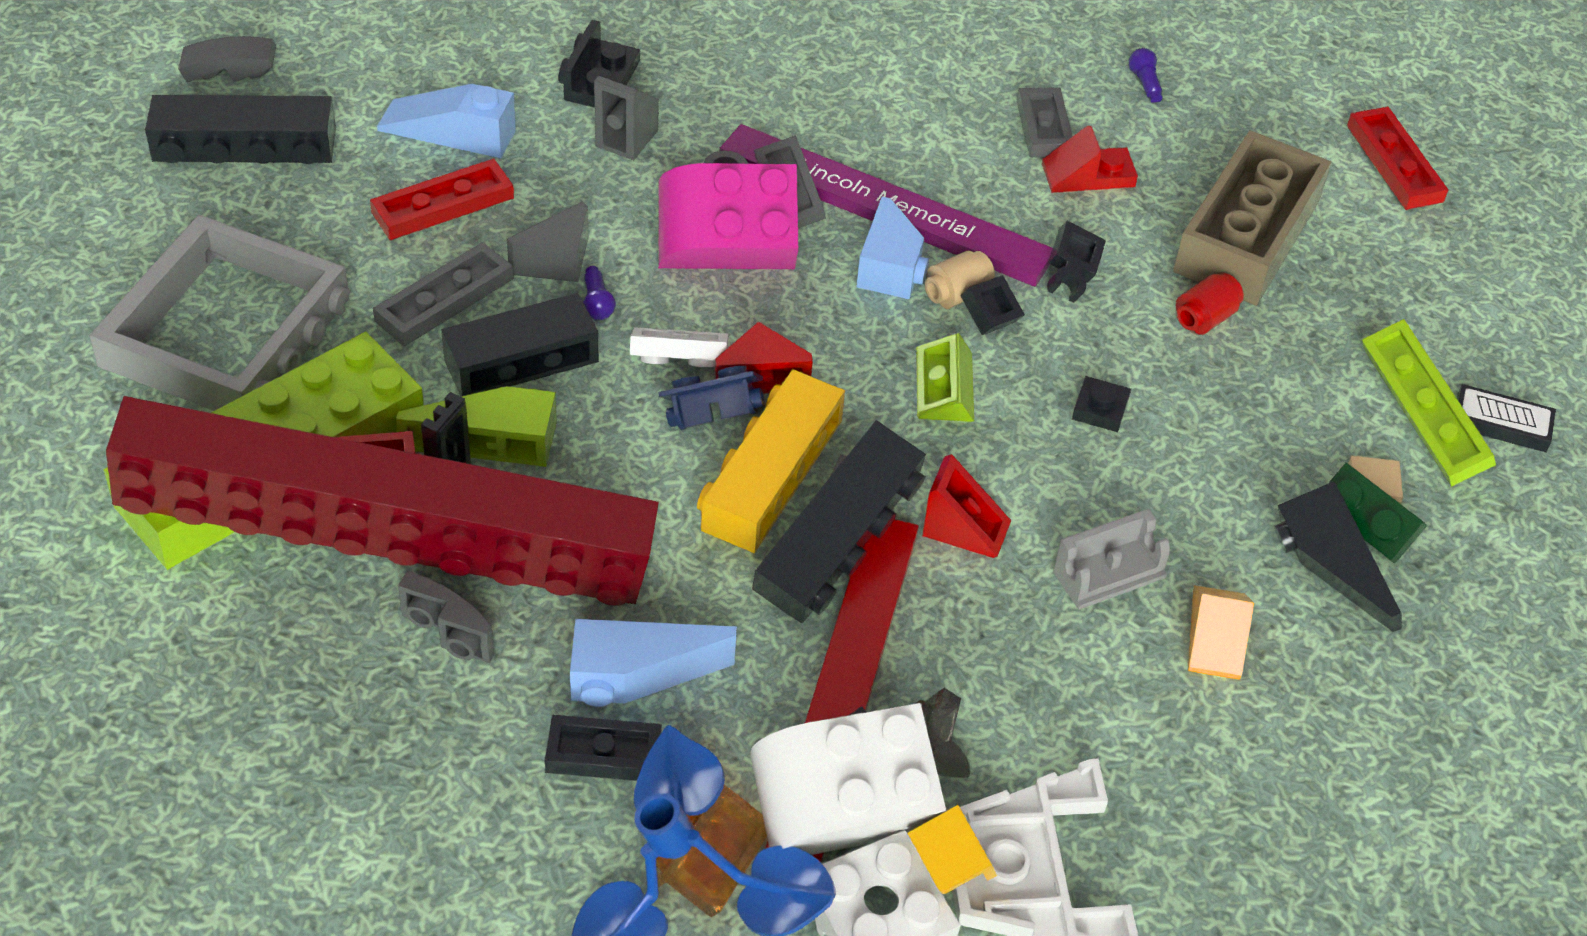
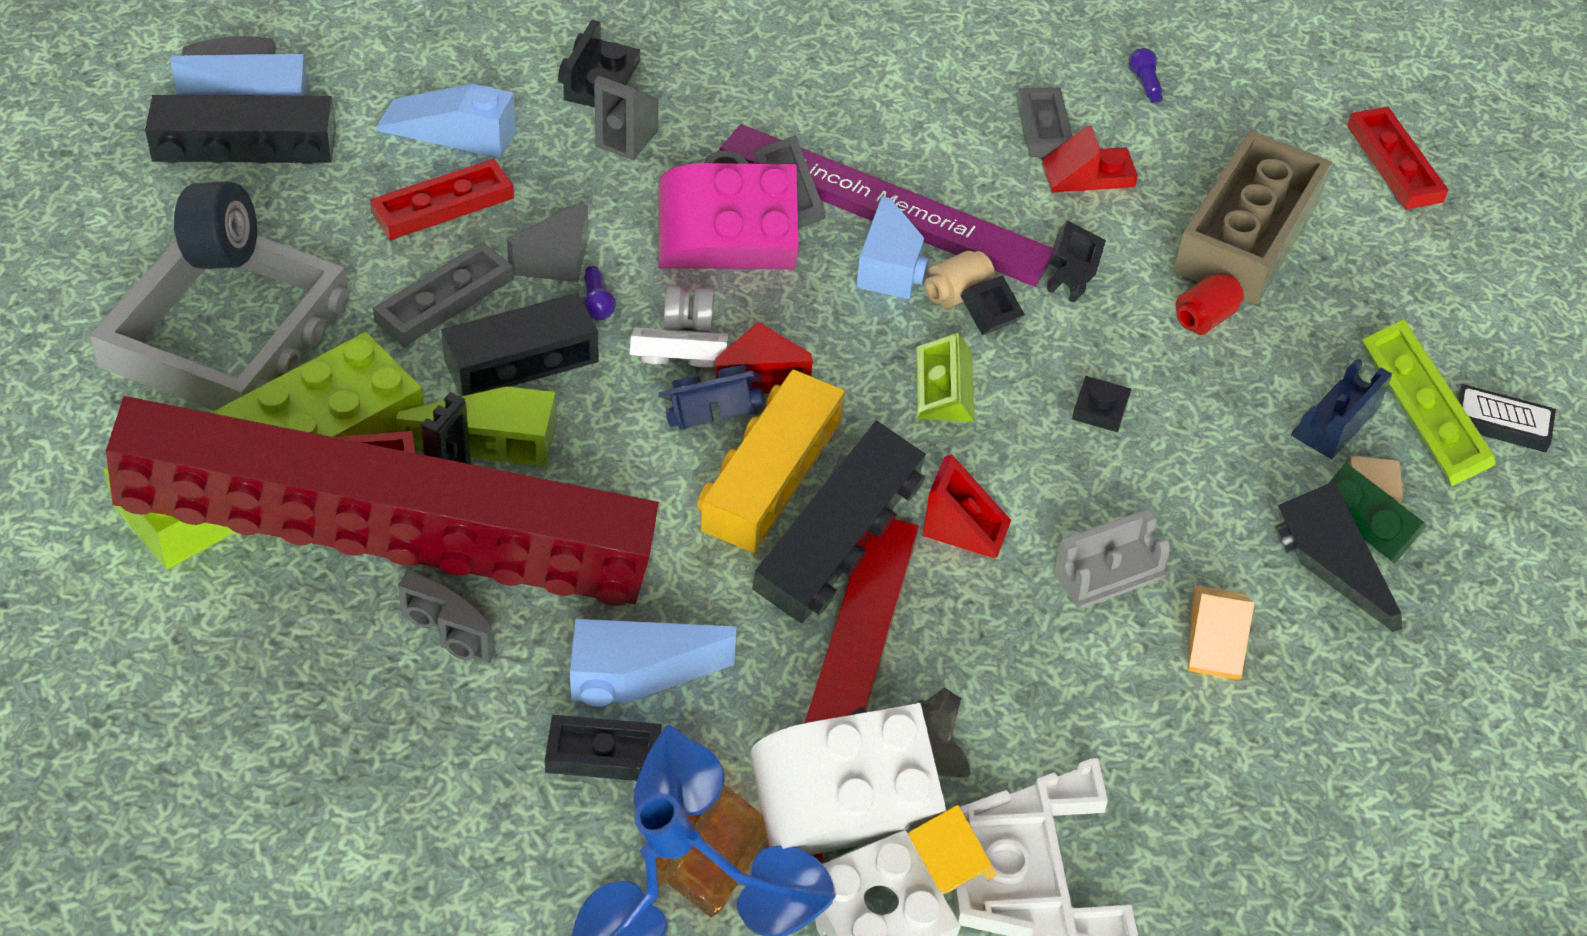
none -> light blue slope [170,54,308,96]
none -> black wheel [174,181,257,269]
none -> light grey wheel [664,285,714,332]
none -> dark blue hinge [1291,359,1392,460]

